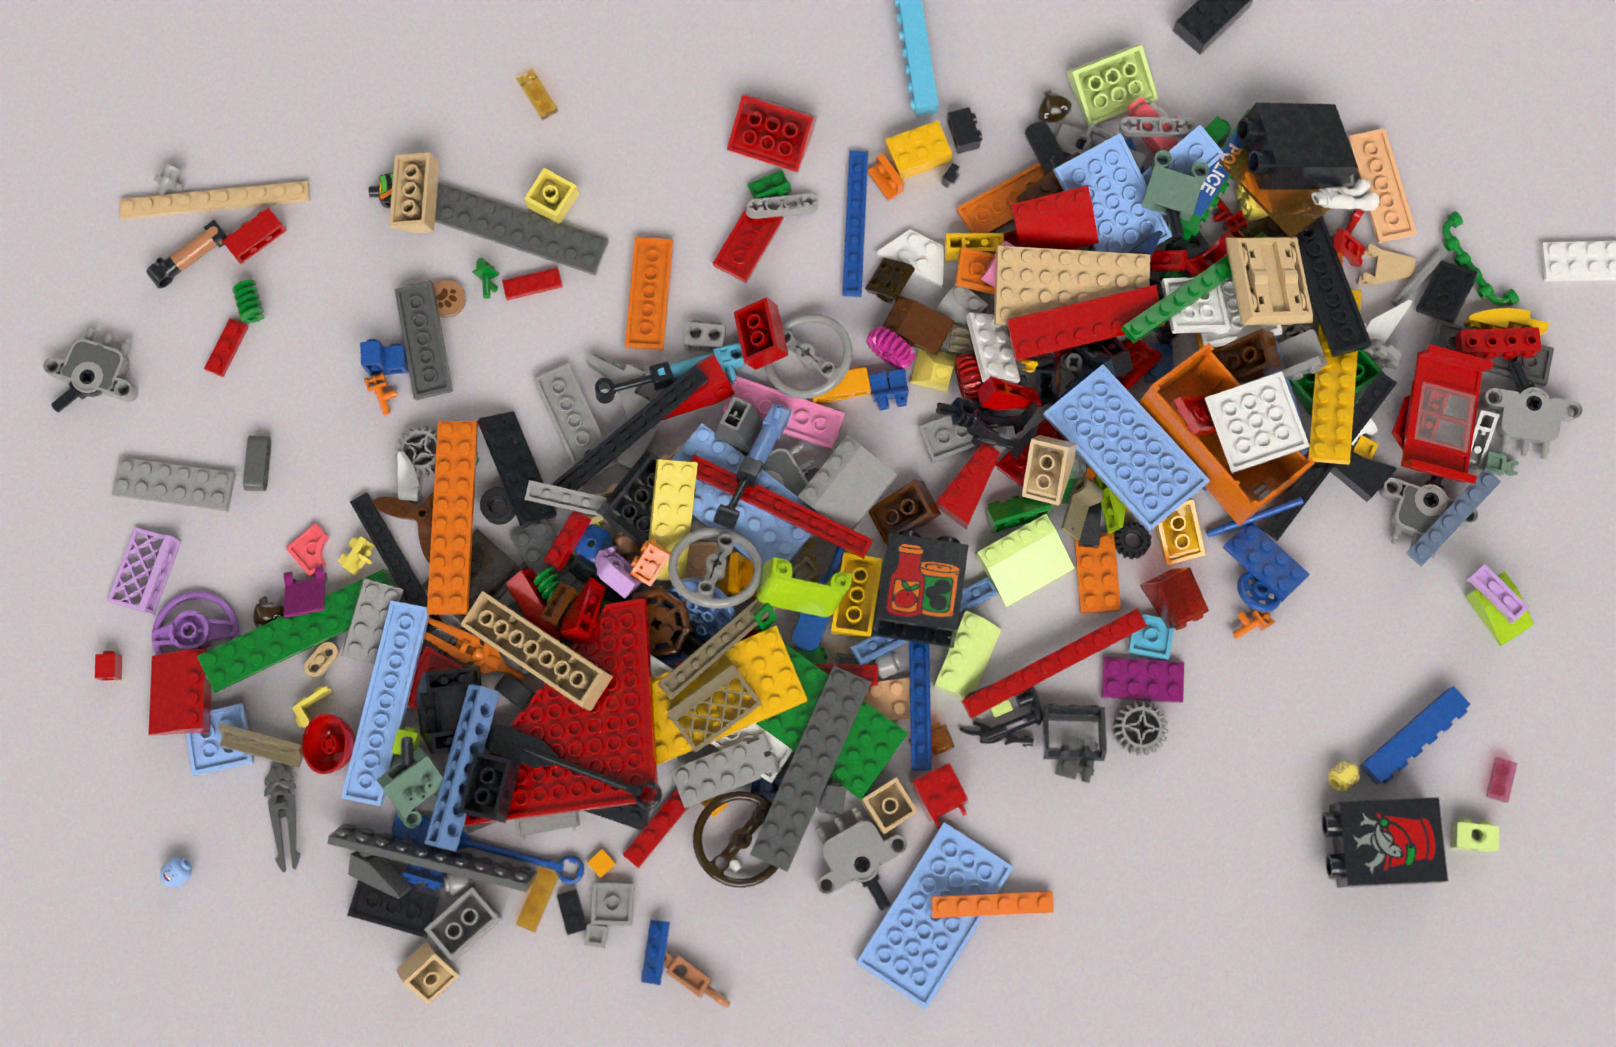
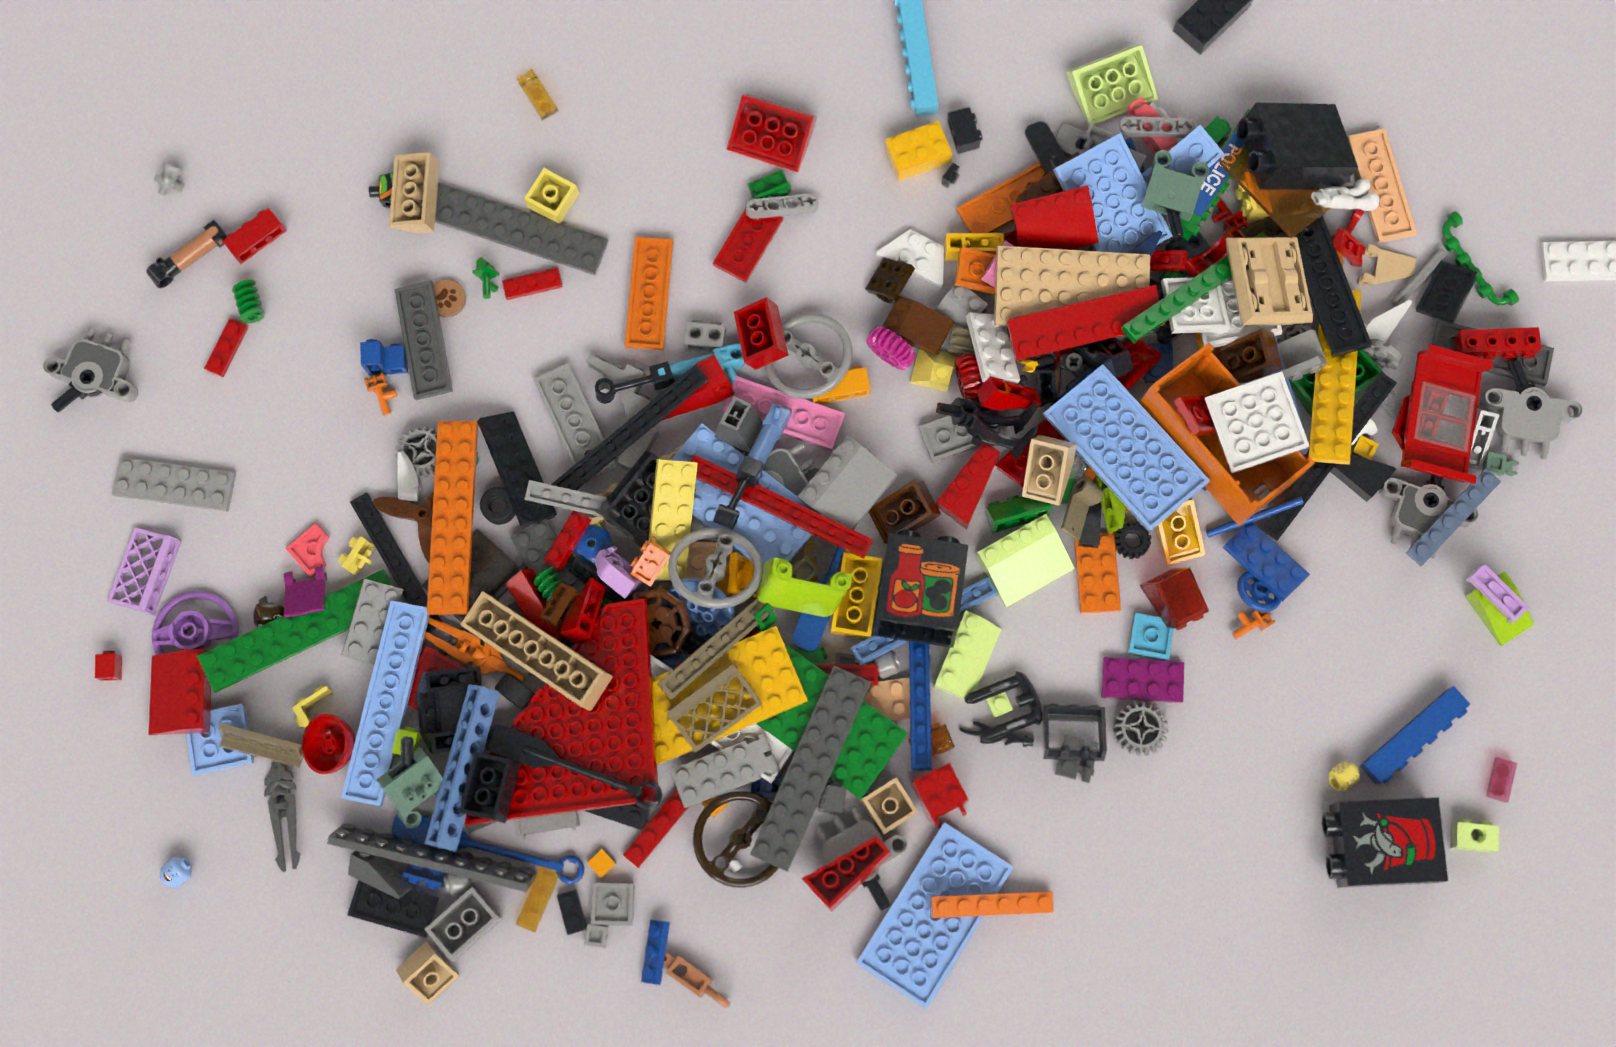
tan plate [119,181,310,220] -> none
dark grey beam [243,436,271,491] -> none
tan plate [304,642,339,678] -> none
medium nougat head [613,532,640,559] -> none
blue tile [842,151,868,297] -> none
orange bracket [868,153,904,201] -> none
blue hips [869,369,909,411] -> none
red plate [961,609,1147,719] -> none
dark brown piece [1038,90,1072,123] -> none
yellow slope [1463,308,1549,336] -> none
none -> red wedge [801,836,892,912]

